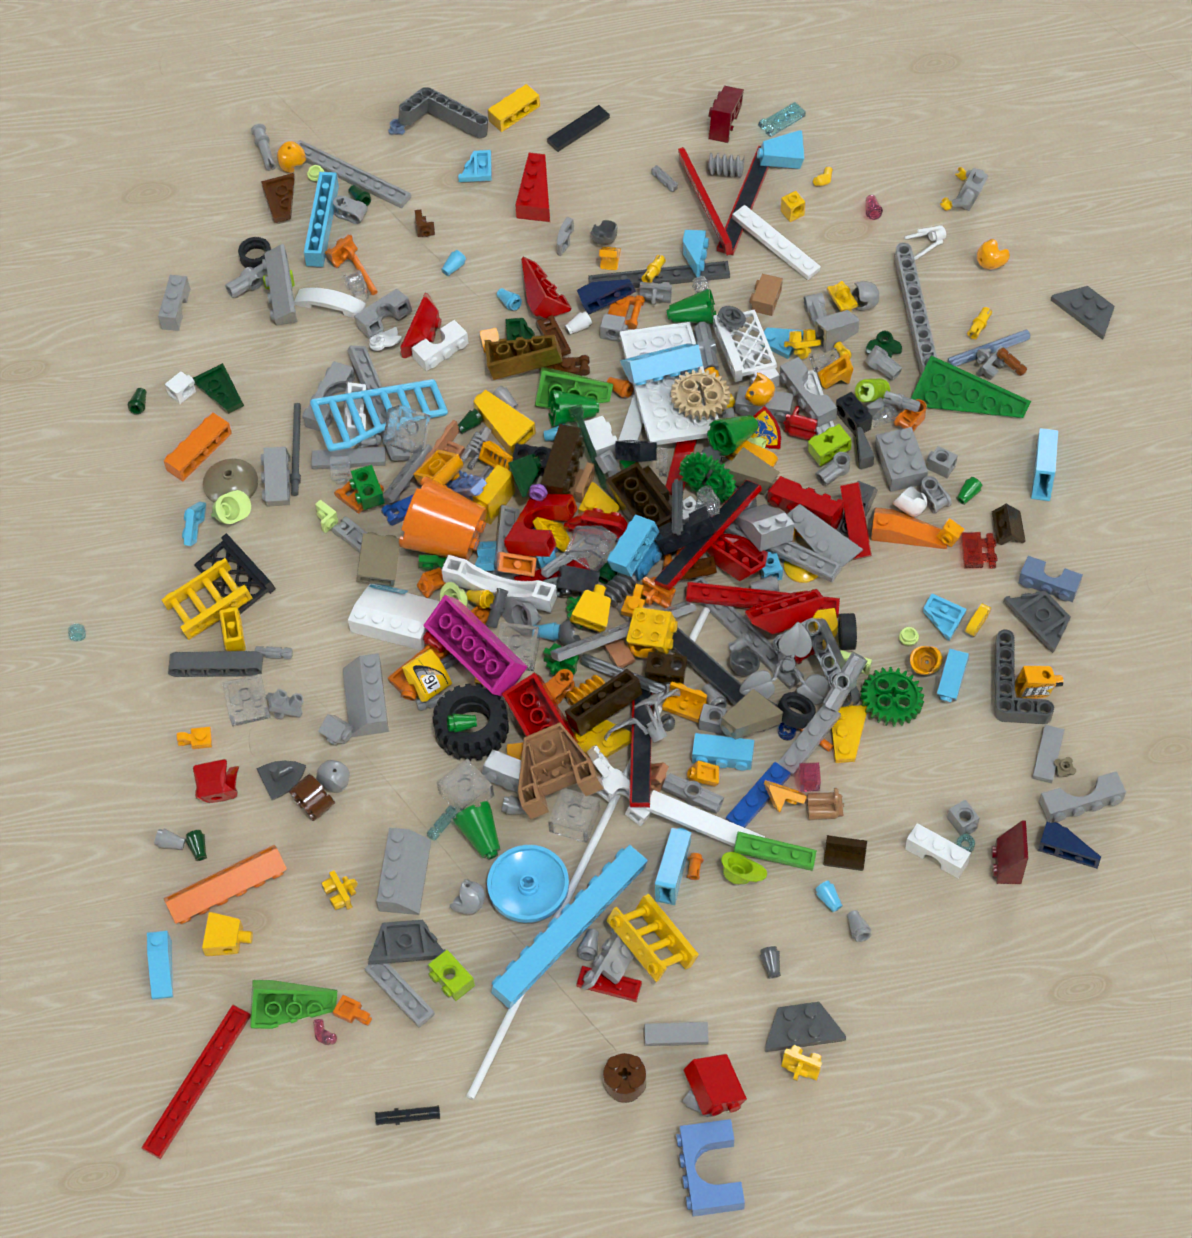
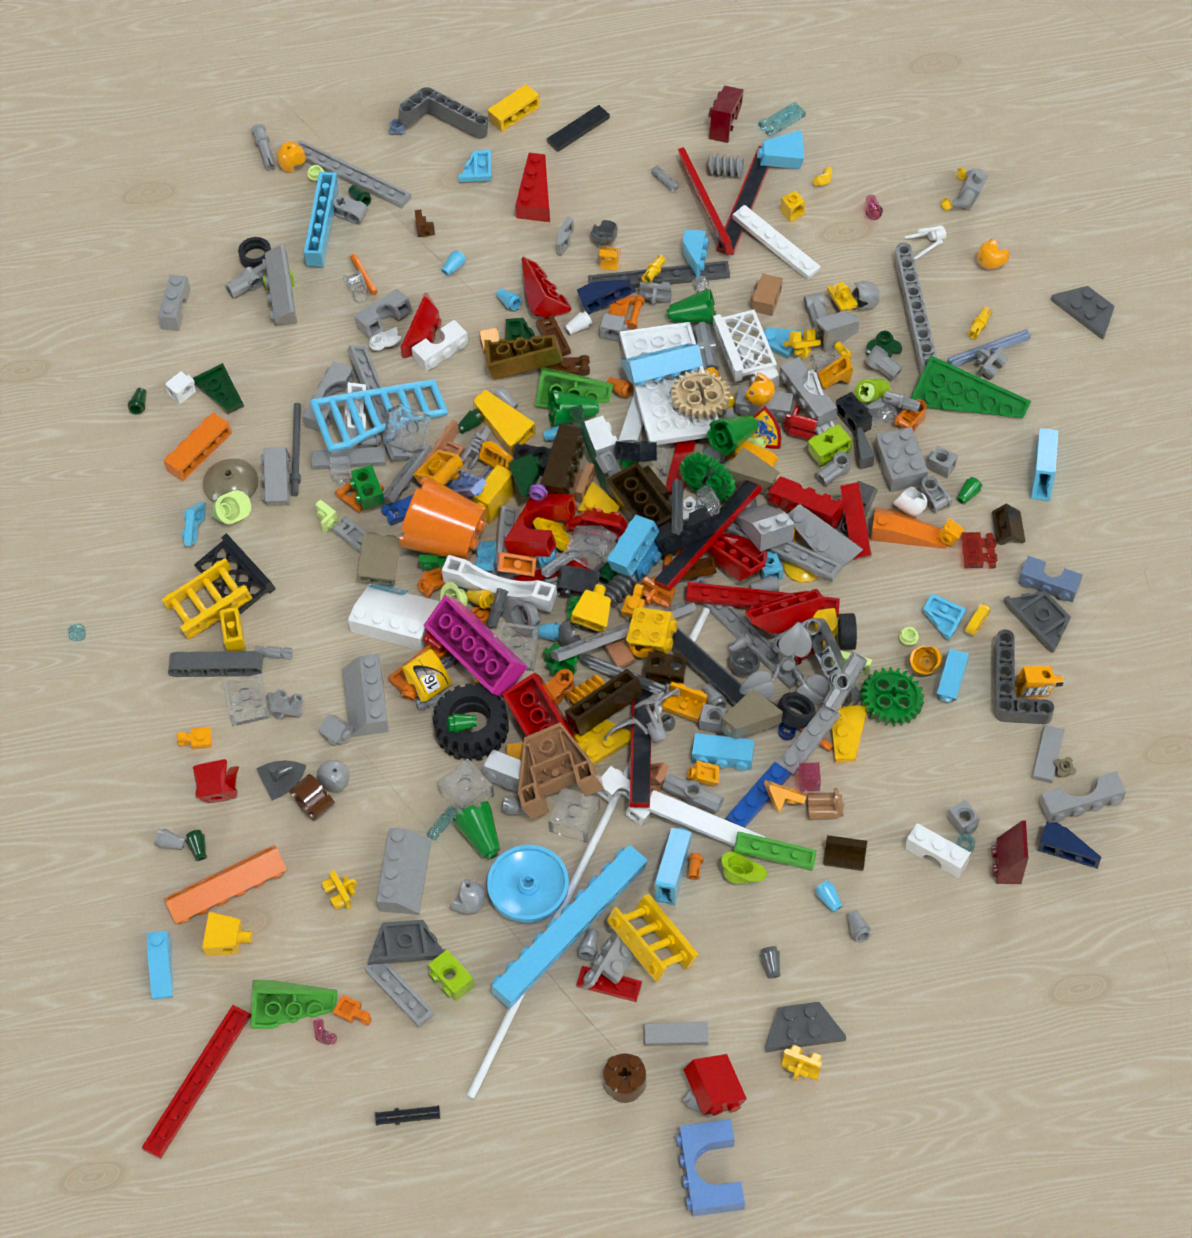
reddish brown wing [261,173,295,223] -> none
white slope [294,288,366,318] -> none
orange hips [325,234,358,268] -> none
white plate [587,745,611,778] -> none
dark grey gear [717,306,746,330] -> none
dark orange axle [997,347,1027,376] -> none

